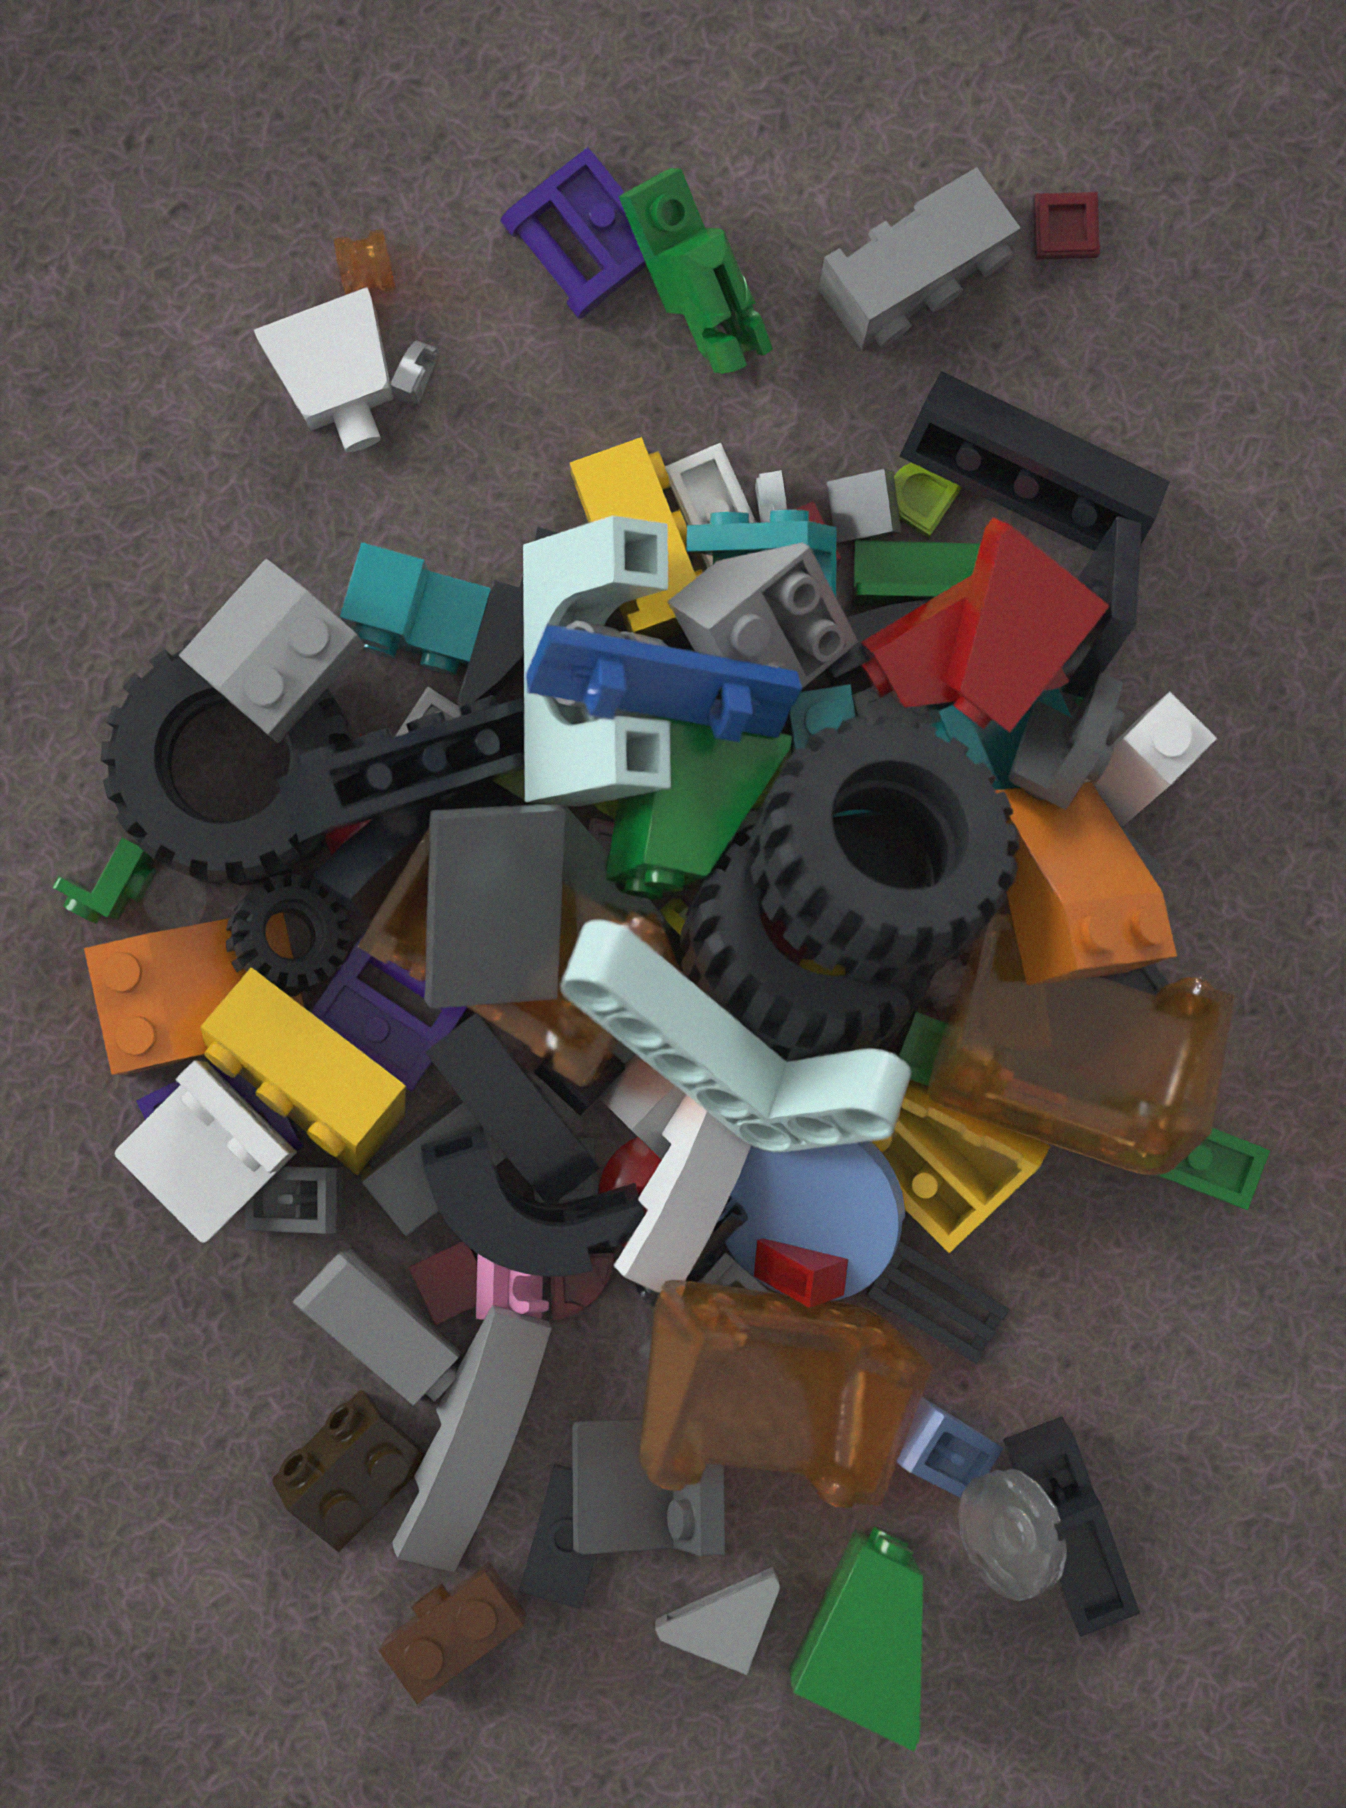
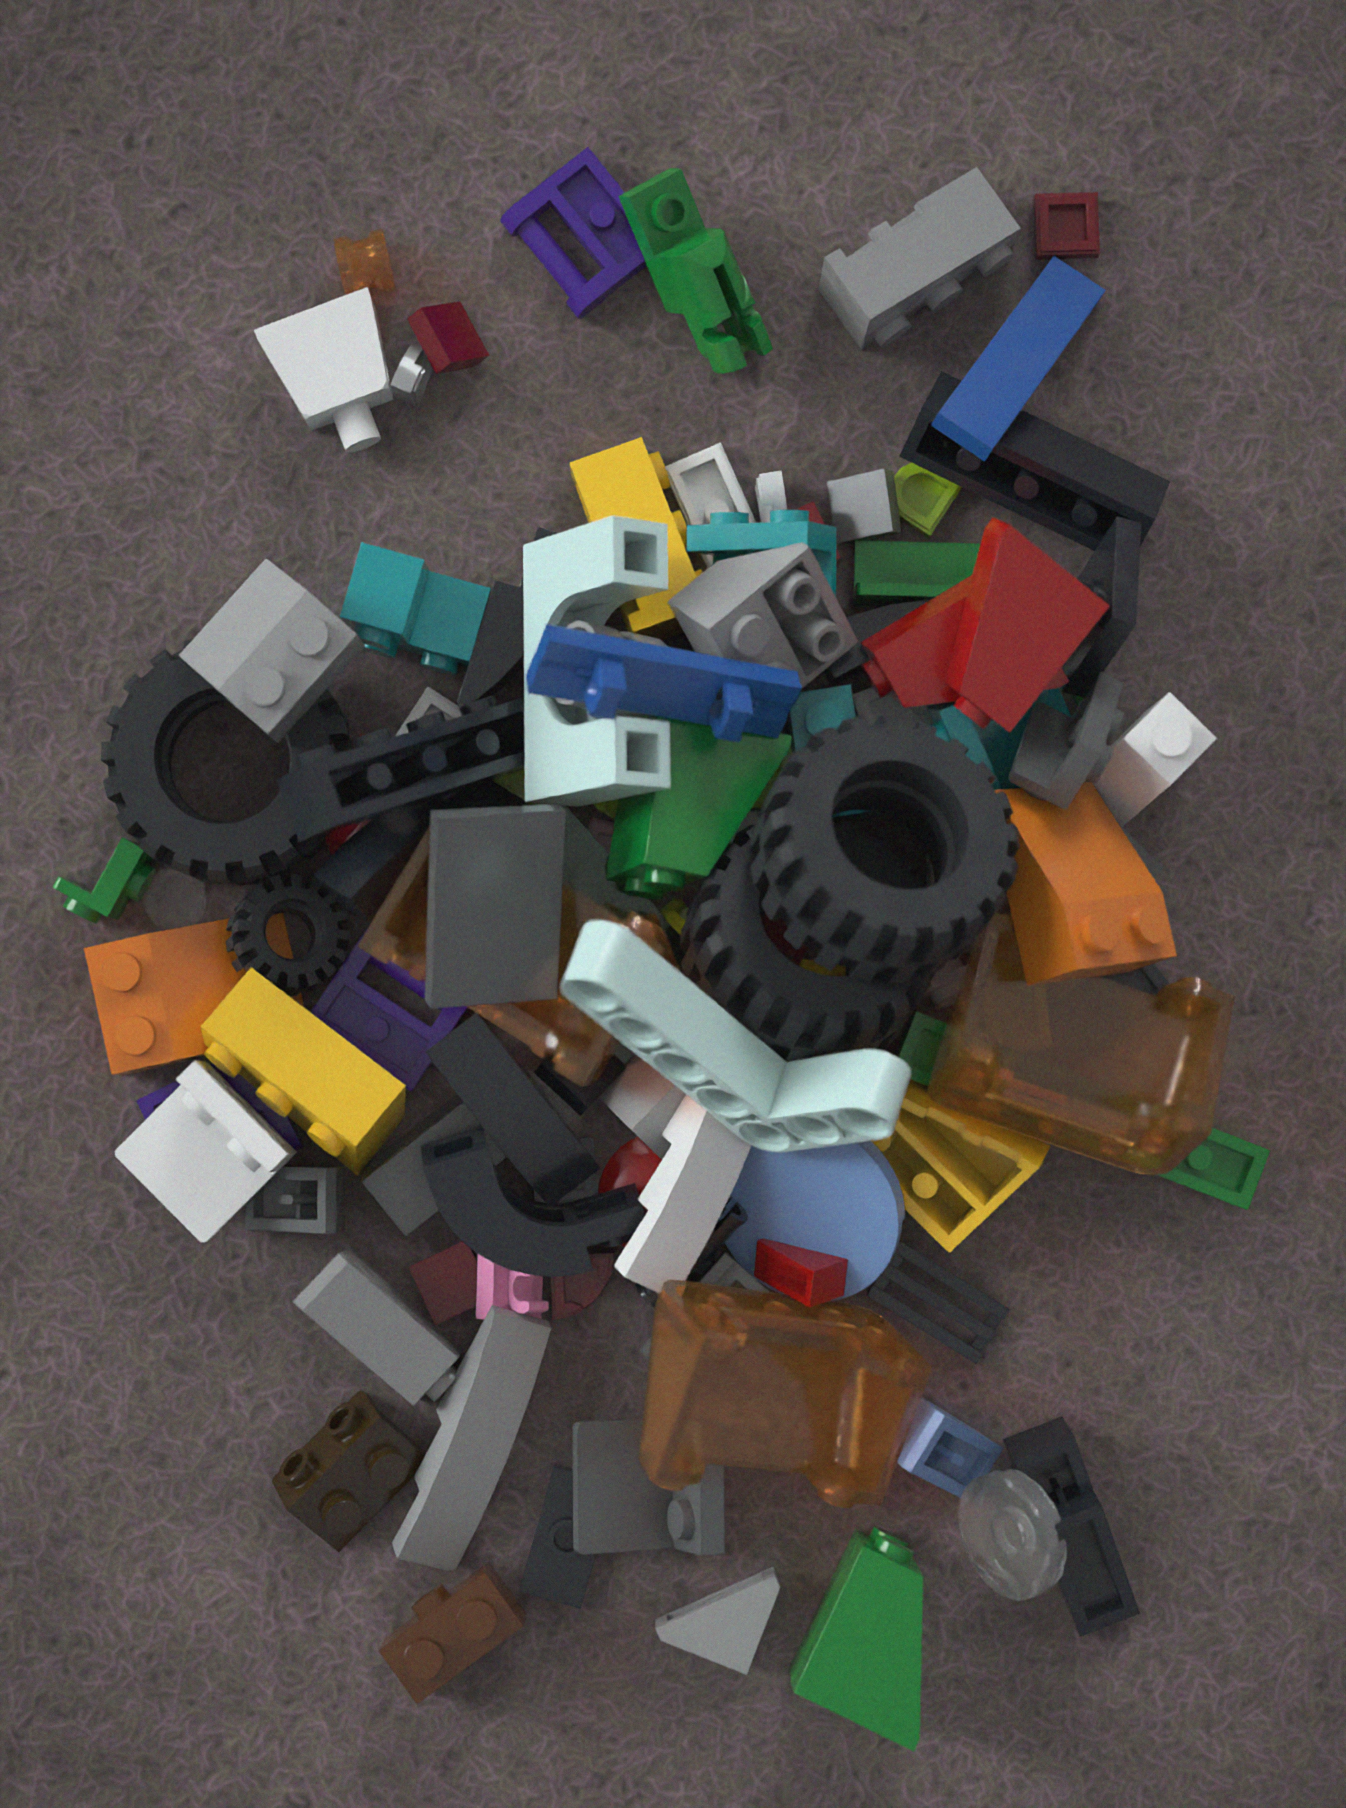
none -> dark red tile [407,301,490,374]
none -> blue tile [931,256,1106,462]

